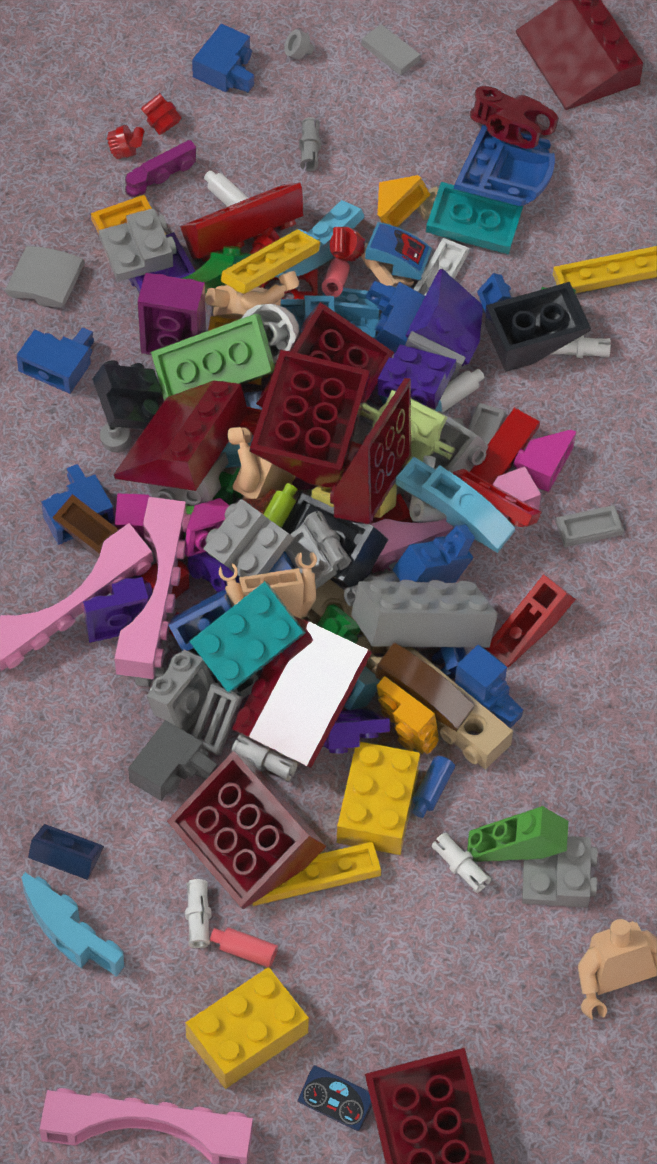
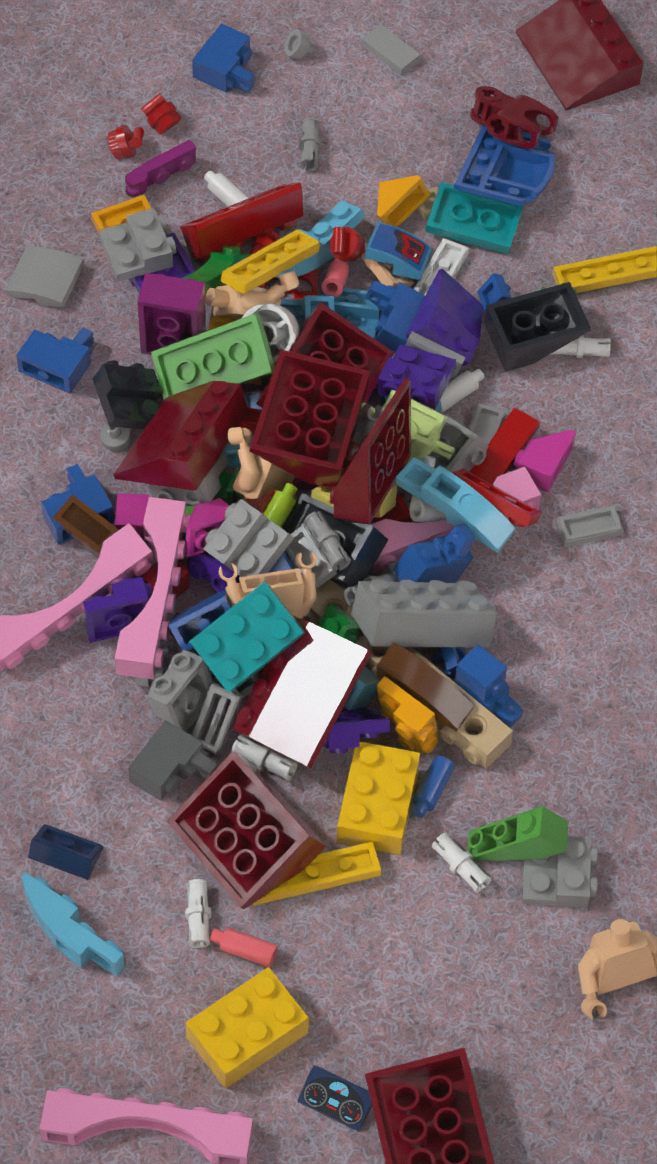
red slope [484,574,576,668] -> none
none -> light grey hand [361,404,384,444]

